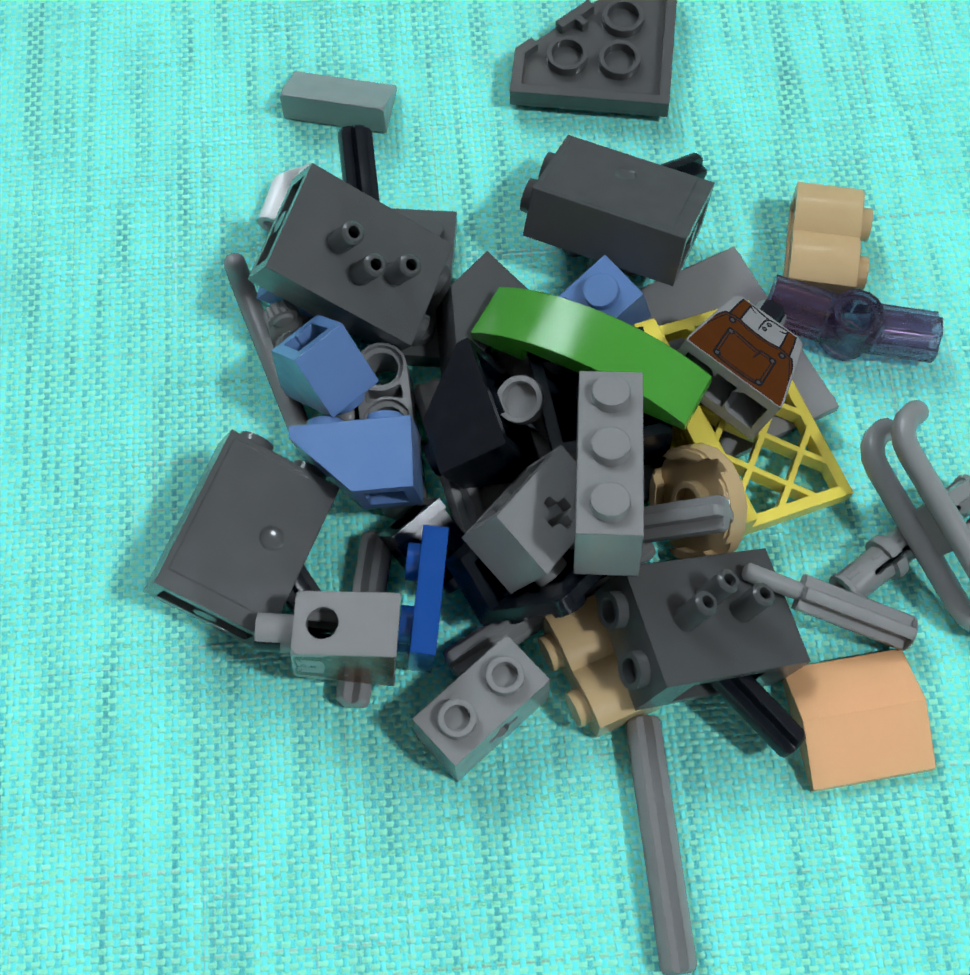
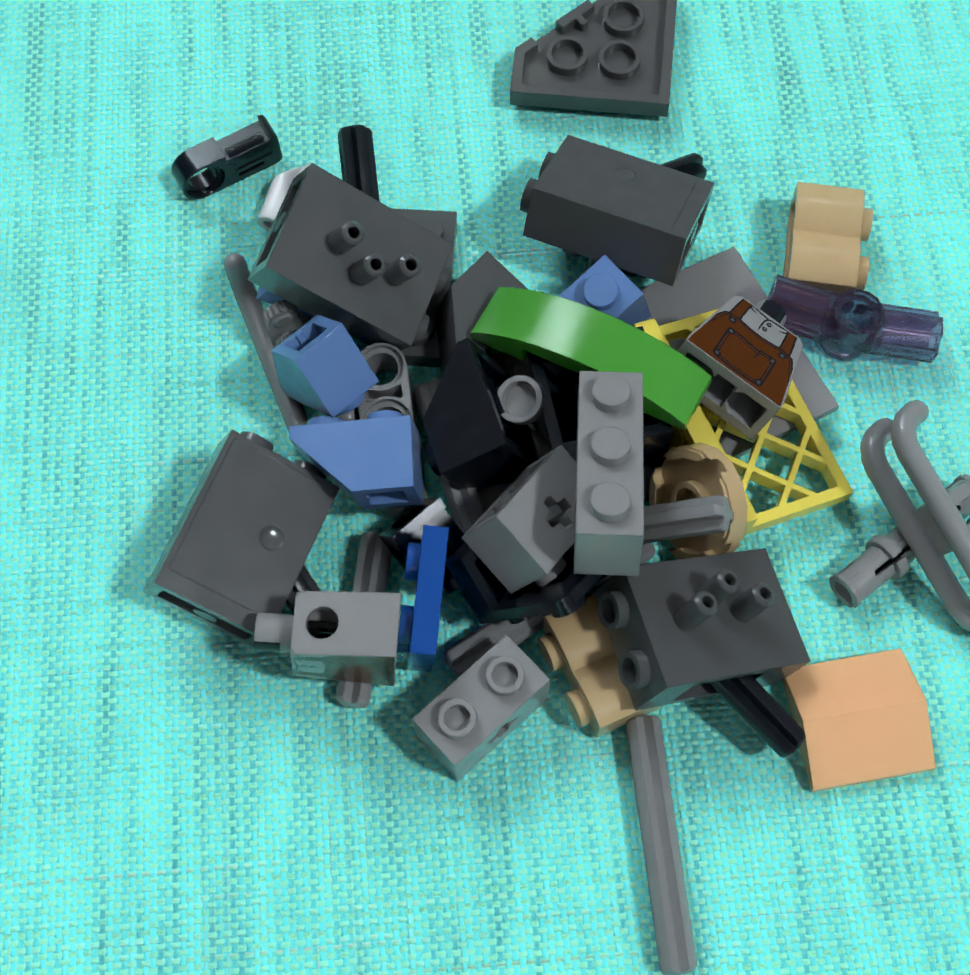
light grey slope [280,71,397,133] -> none
light grey axle [742,563,918,651] -> none
none -> black piece [171,115,282,199]

